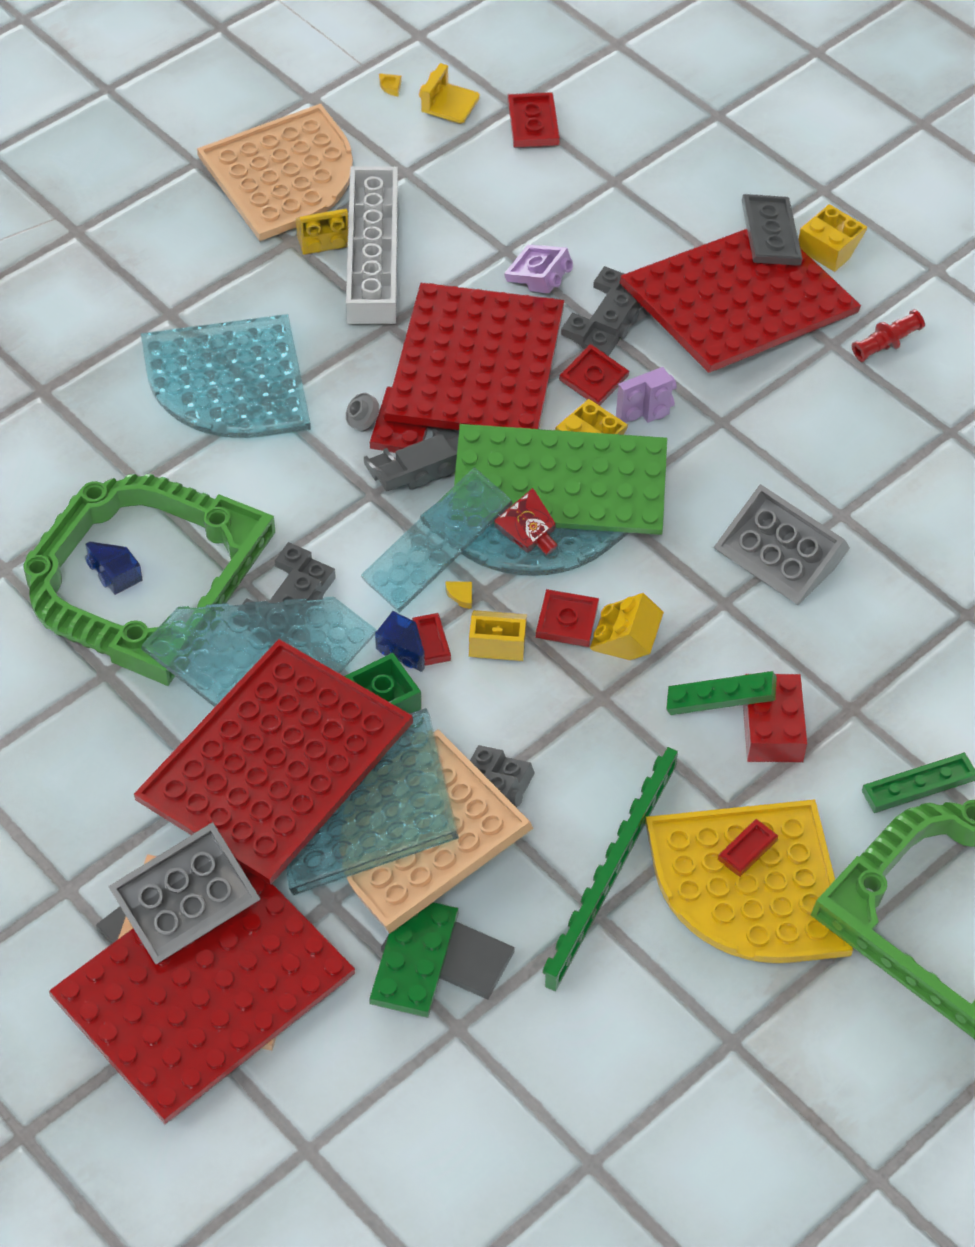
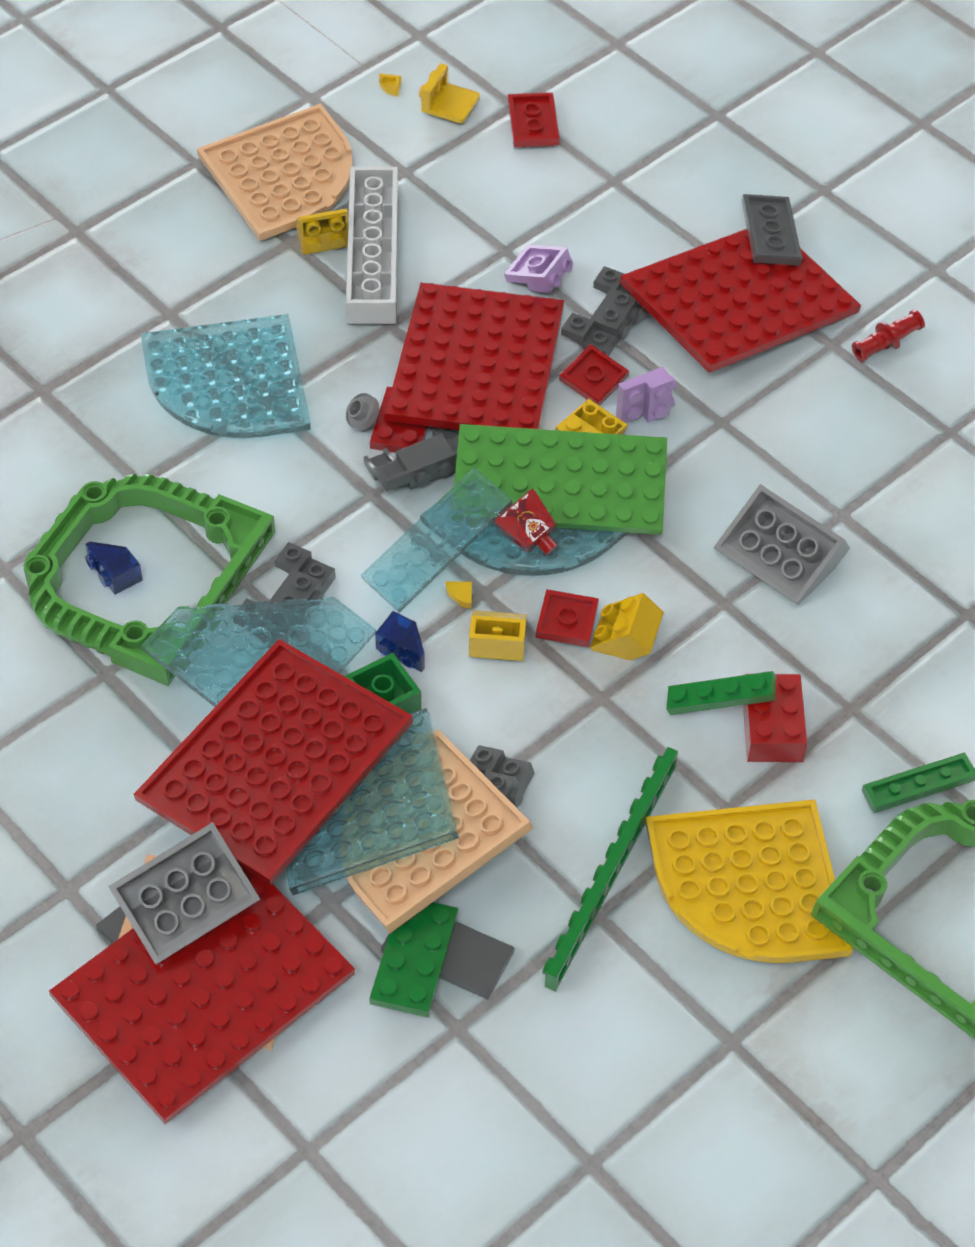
red tile [412,613,451,666] -> none
red tile [718,819,778,877] -> none
yellow slope [798,204,867,272] -> none

